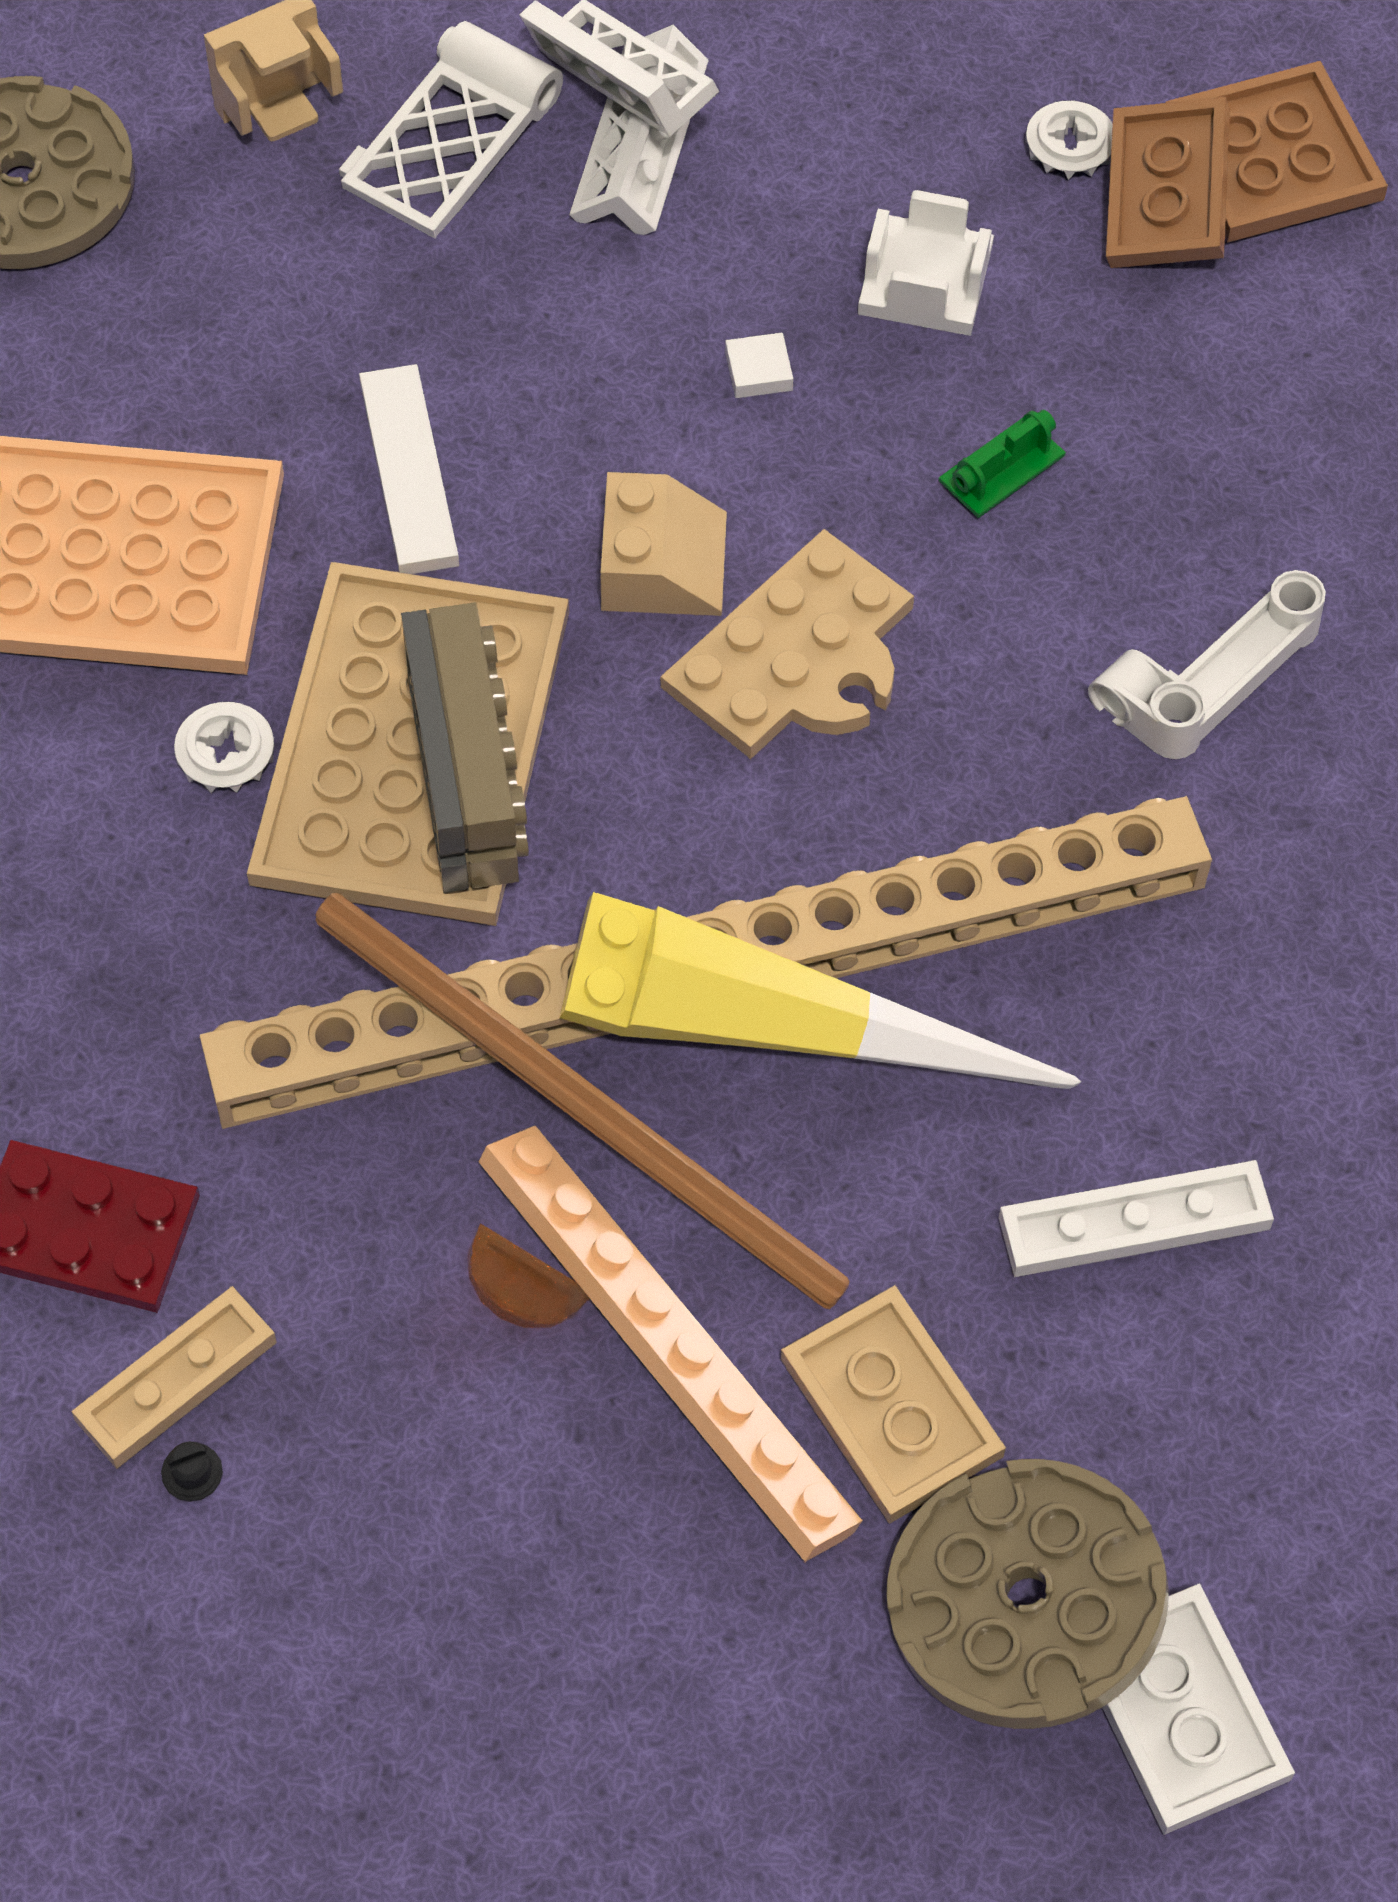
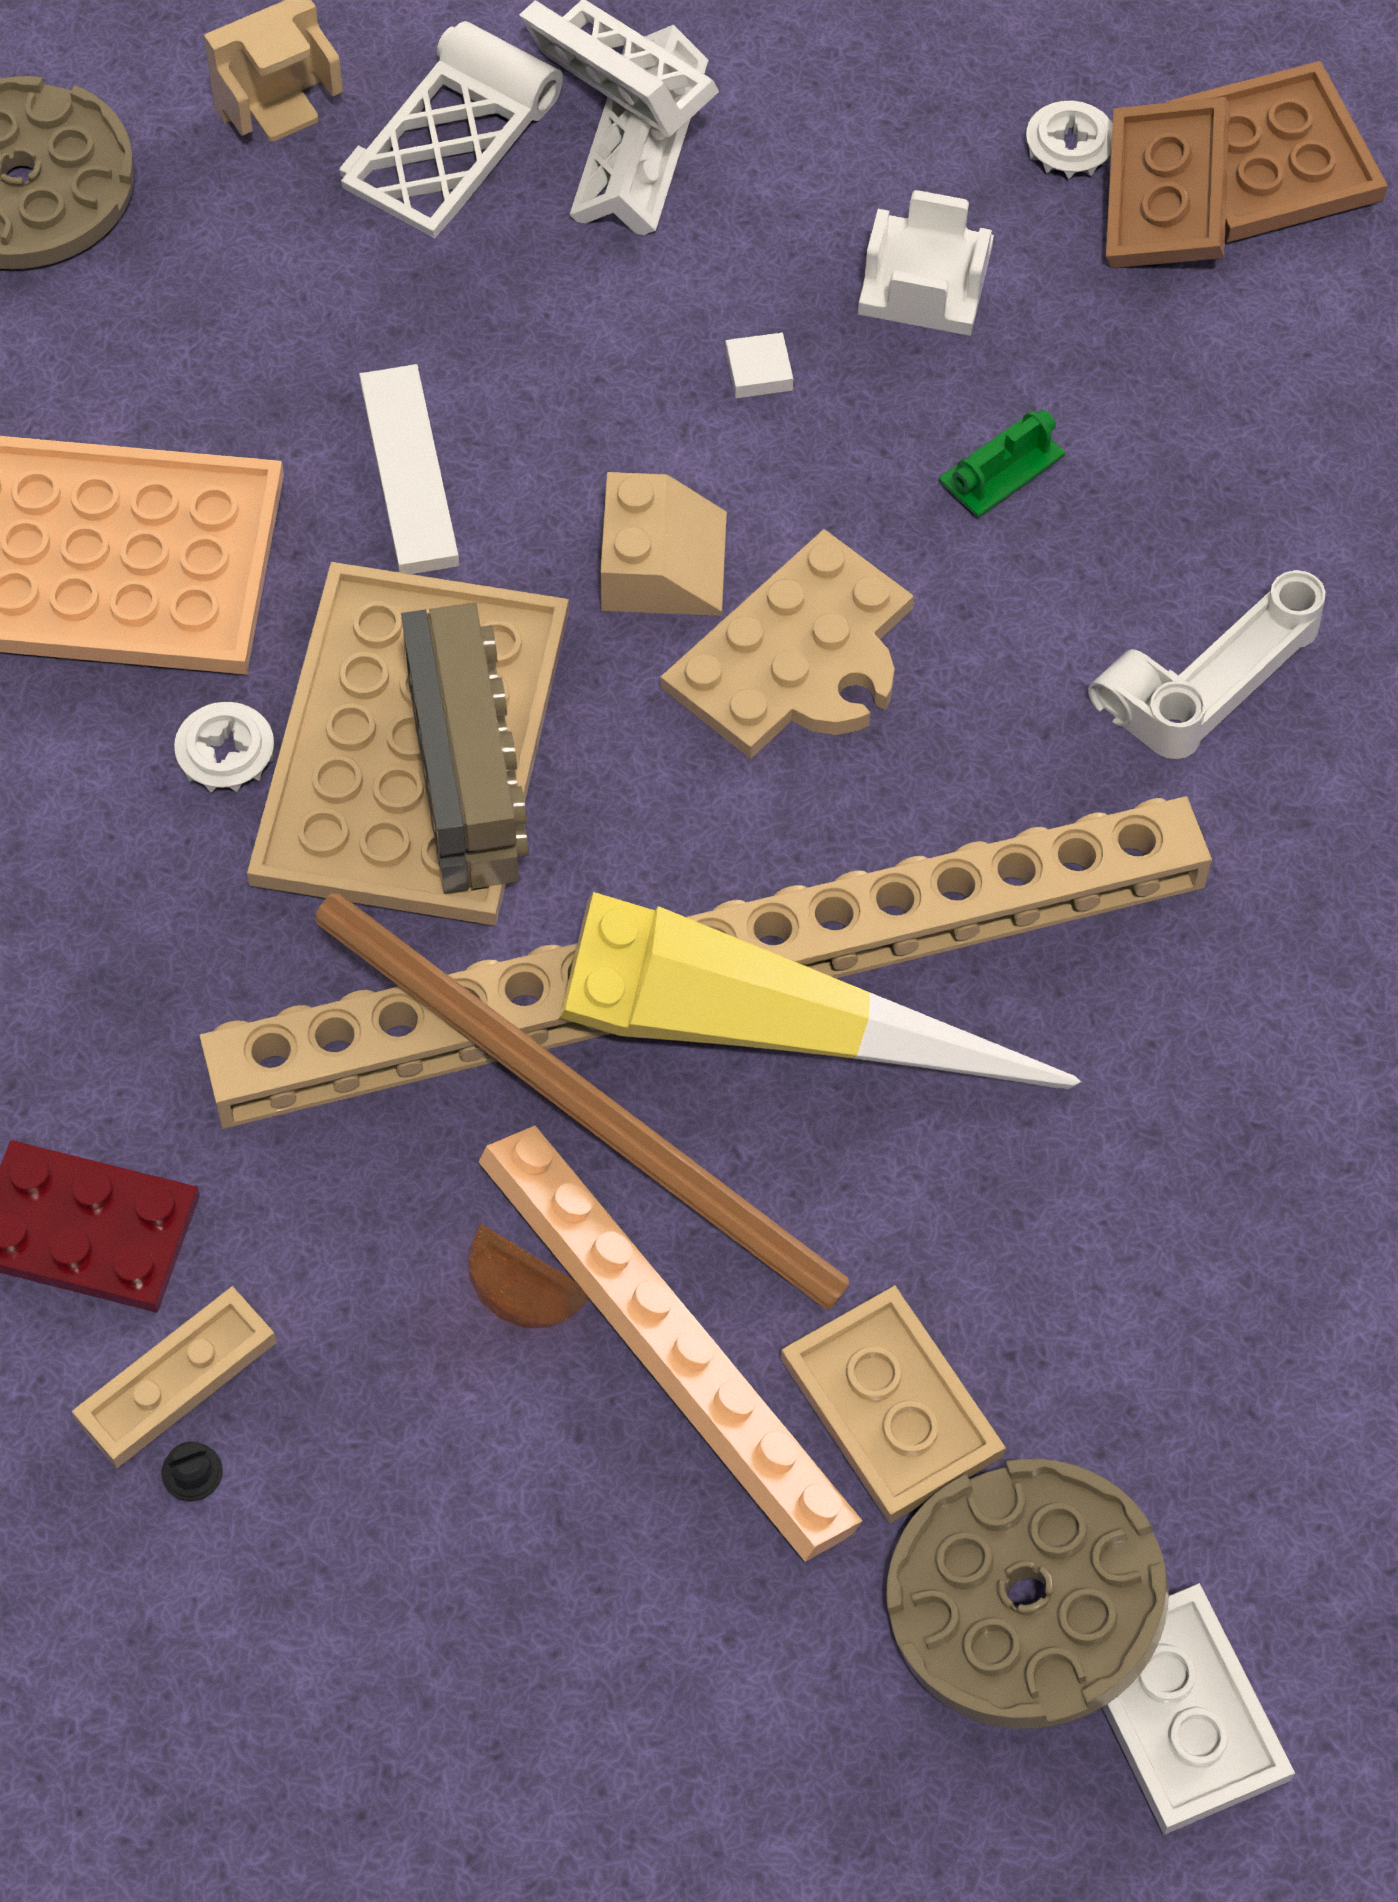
white plate [999,1160,1274,1277] -> none

